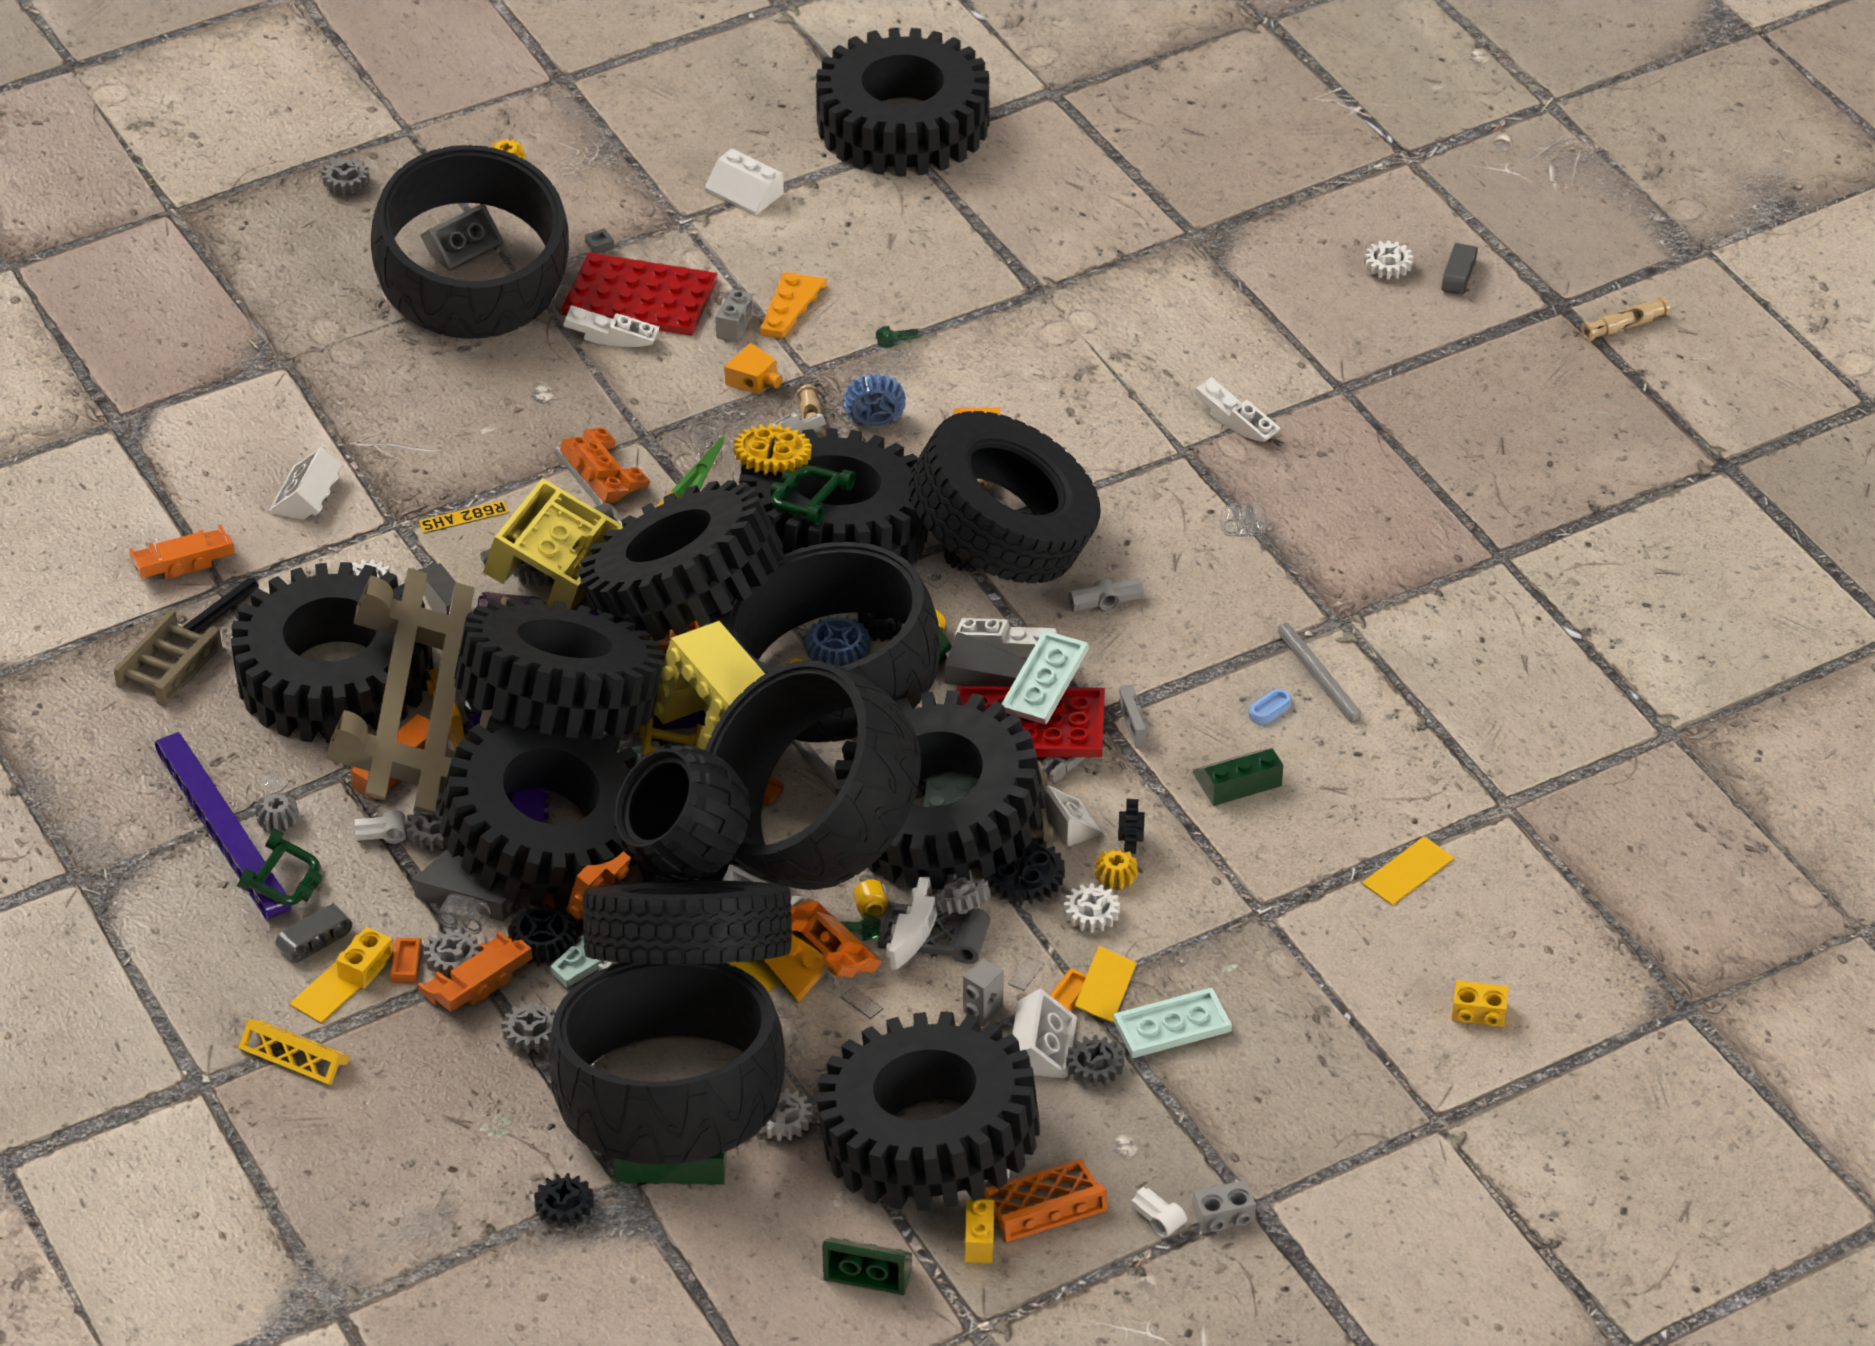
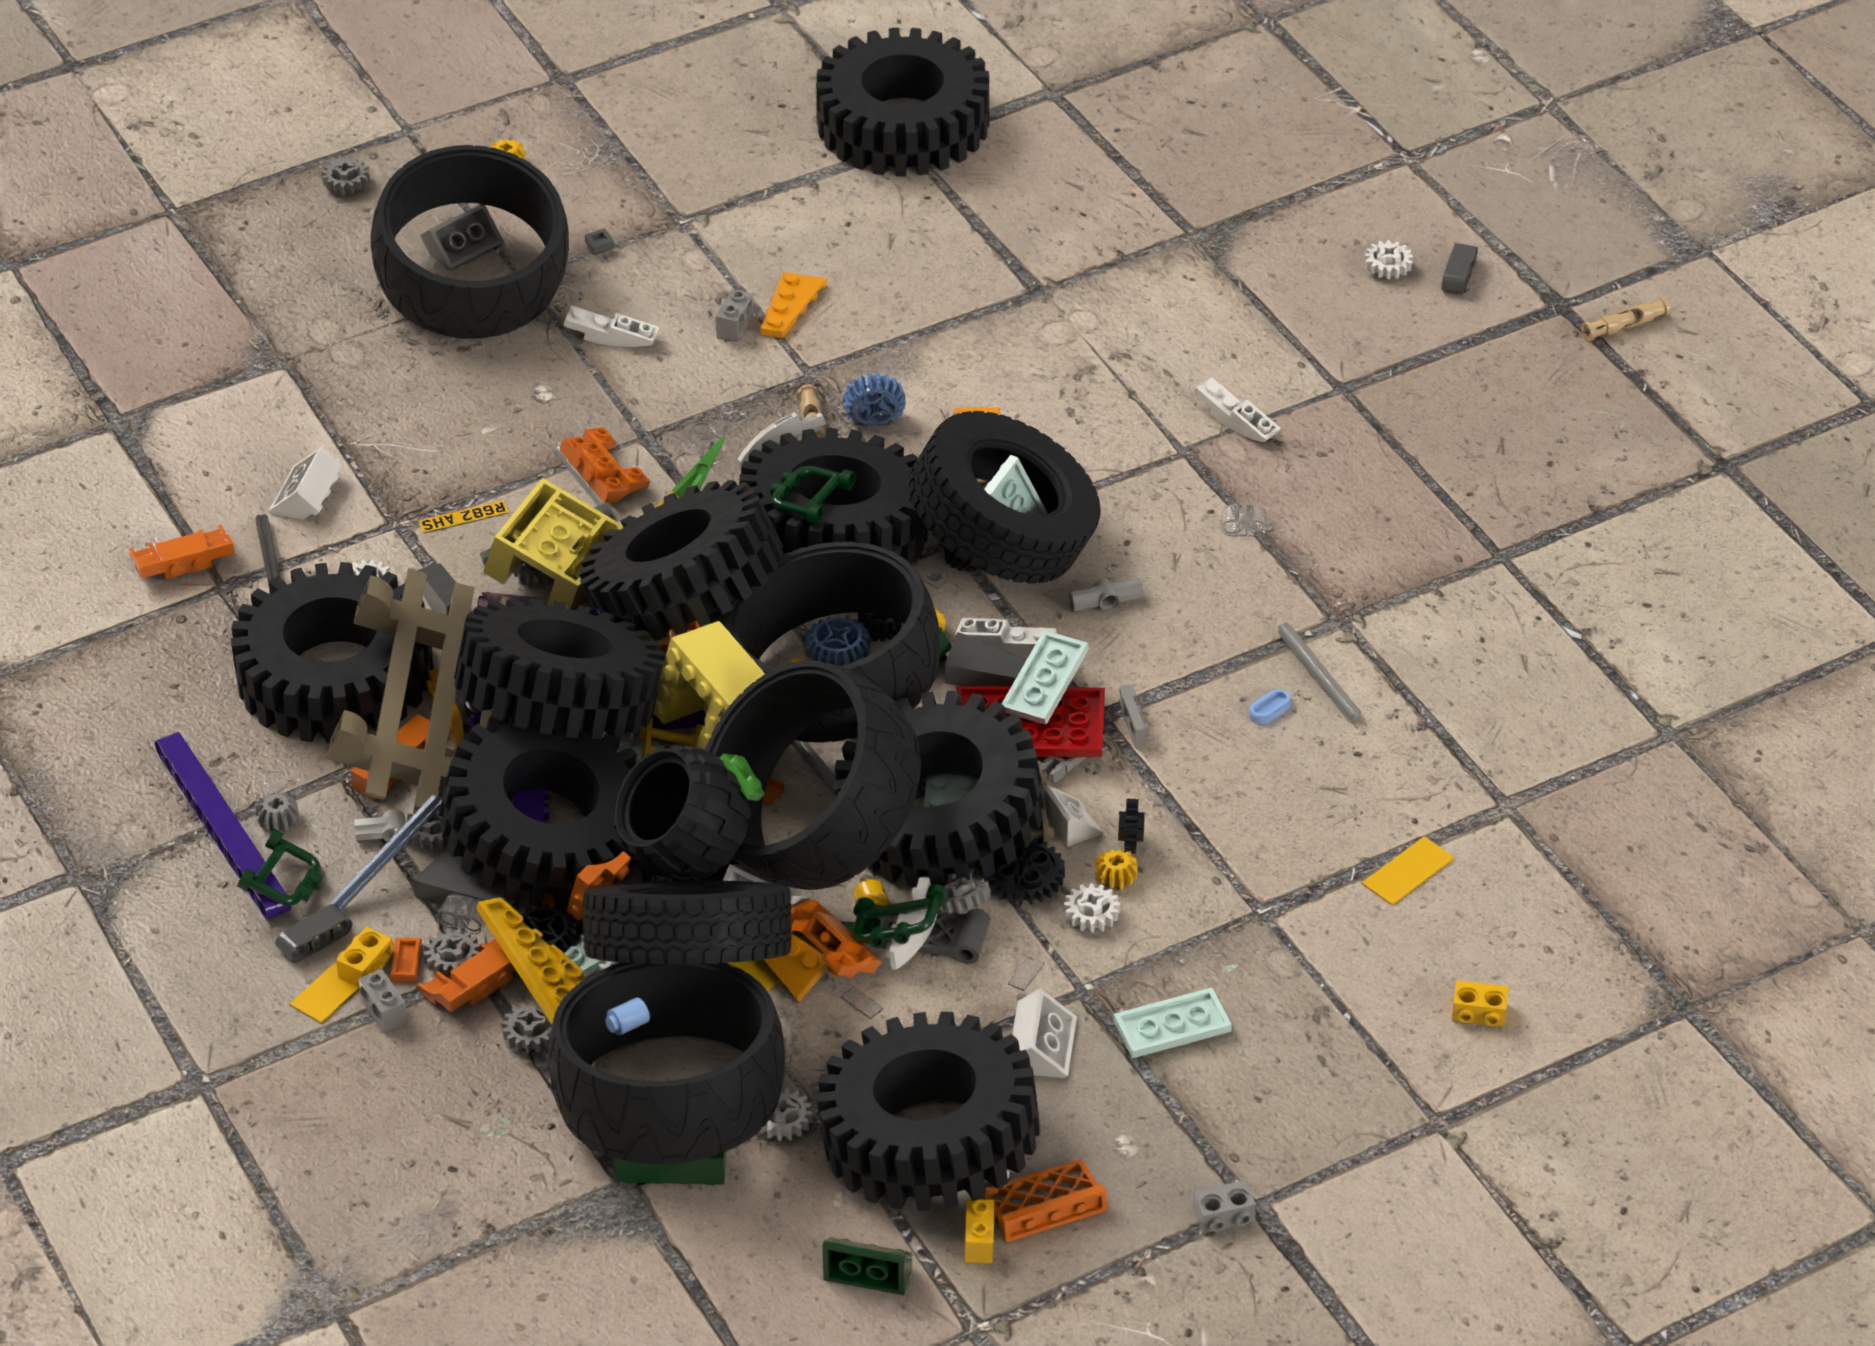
dark tan fence [114,610,222,706] -> none
black axle [183,578,259,633] -> none
yellow fence [238,1018,350,1085] -> none
black gear [534,1173,594,1227] -> none
red plate [561,252,718,336] -> none
white slope [705,149,784,216] -> none
light orange torso [724,343,783,394] -> none
yellow gear [734,424,812,475] -> none
clear green bar [876,326,919,348] -> none
light grey brick [963,958,1004,1024] -> none
light orange tile [1050,968,1087,1012] -> none
dark grey gear [1066,1035,1124,1087] -> none
yellow piece [1074,946,1137,1024] -> none
white piece [1131,1187,1187,1238] -> none
dark green slope [1193,748,1283,806] -> none
none -> dark grey axle [255,514,281,585]
none -> sand blue axle [329,795,442,911]
none -> light grey brick [358,969,408,1034]
none -> yellow wing [476,897,586,1024]
none -> light blue brick [605,997,649,1035]
none -> bright green wing [719,754,765,801]
none -> dark green bar [852,884,948,948]
none -> light aqua plate [985,455,1048,515]

